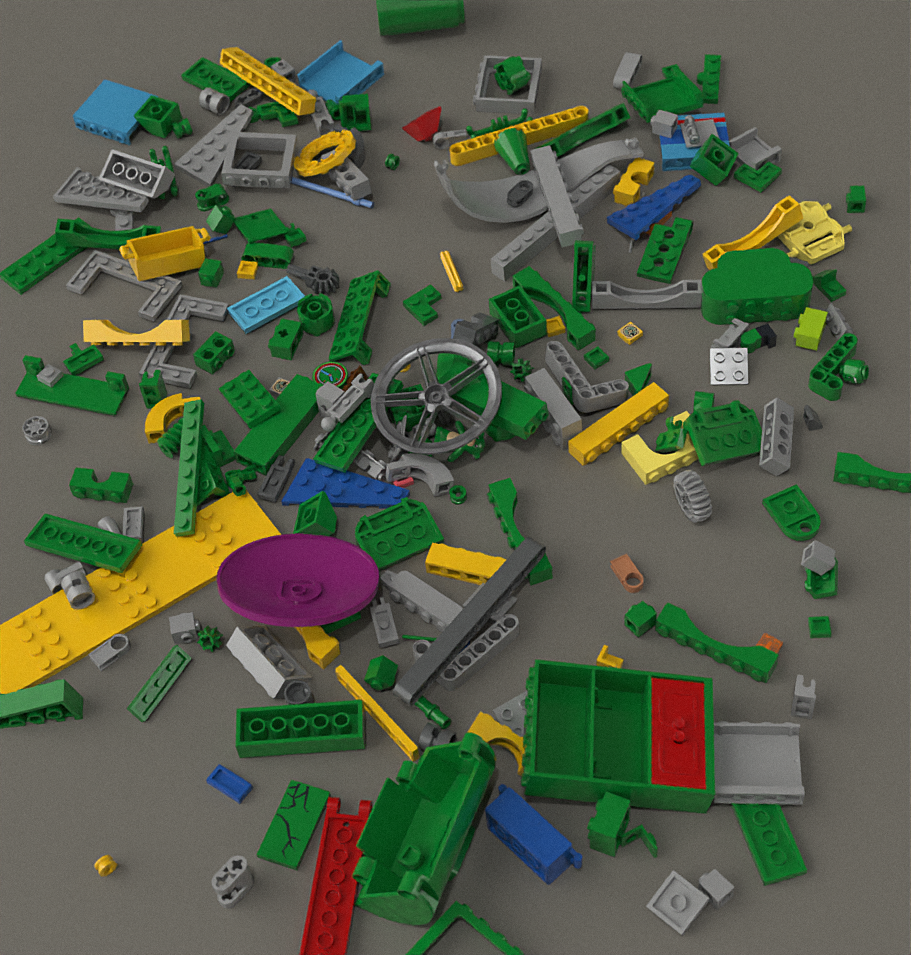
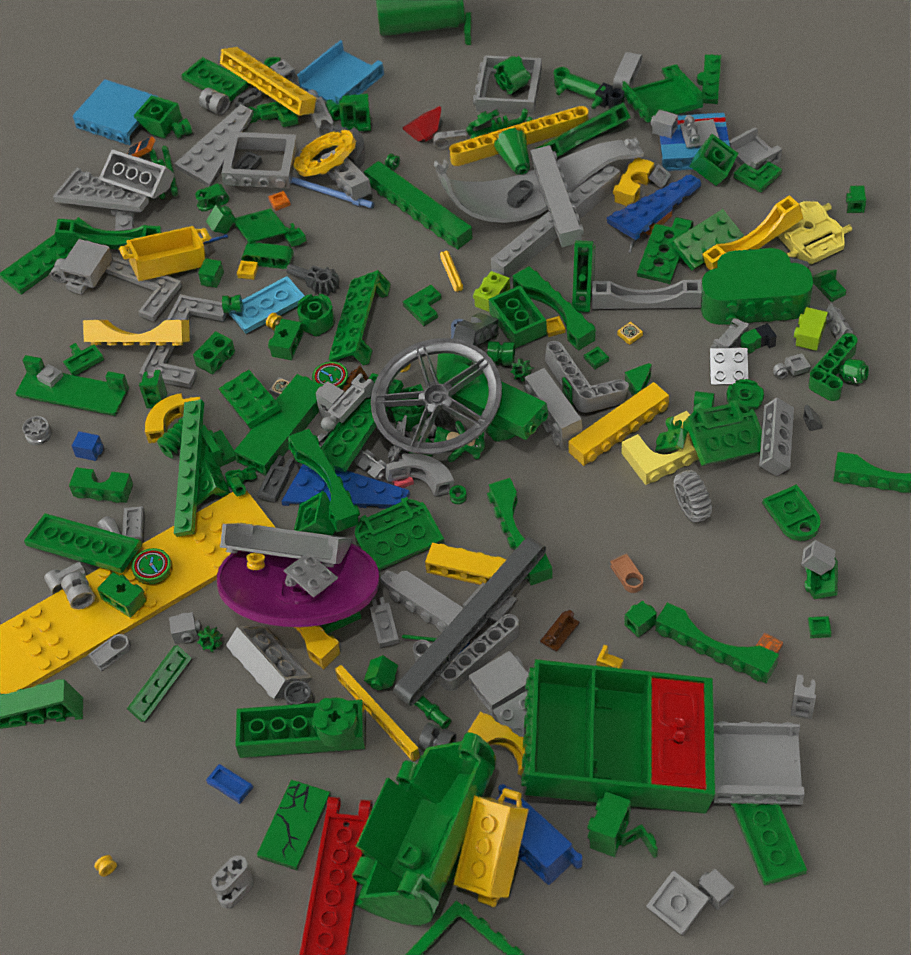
none -> light grey wheel [50,258,65,283]
none -> light grey brick [59,239,113,288]
none -> blue brick [71,431,104,461]
none -> green brick [97,572,146,618]
none -> tile [127,136,156,158]
none -> tile [131,548,172,584]
none -> light grey slope [220,523,353,567]
none -> green wheel [222,295,243,313]
none -> yellow bush [247,552,265,570]
none -> yellow bush [266,312,283,330]
none -> orange tile [268,191,291,211]
none -> light grey hinge [284,552,338,597]
none -> green arch [288,429,360,532]
none -> green brick [313,697,359,748]
none -> green brick [364,161,473,250]
none -> yellow container [454,788,529,907]
none -> green tile [464,12,472,45]
none -> green plate [469,109,500,129]
none -> light grey brick [469,651,529,715]
none -> lime brick [473,271,510,312]
none -> reddish brown hinge [540,610,580,652]
none -> green piece [554,67,625,109]
none -> light grey plate [648,163,671,188]
none -> green plate [671,209,744,271]
none -> green plate [726,379,764,410]
none -> light grey plate [773,353,811,379]

